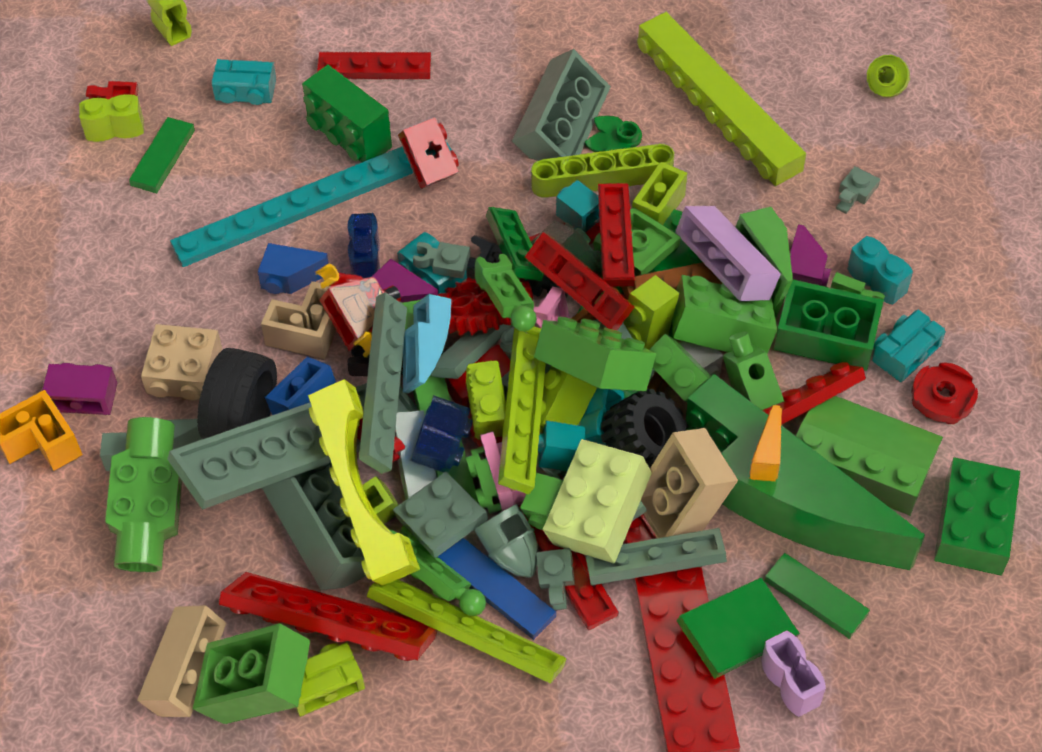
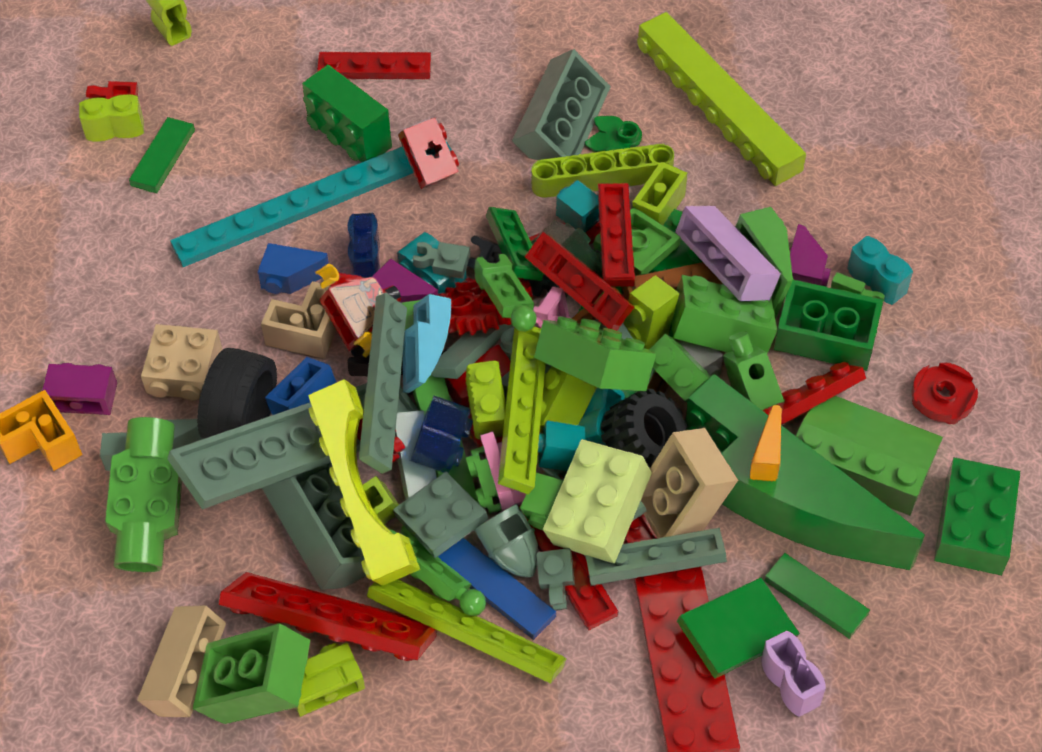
teal brick [212,59,276,105] -> none
sand green plate [836,166,881,214] -> none
lime plate [867,55,910,97] -> none
teal brick [872,309,946,383] -> none

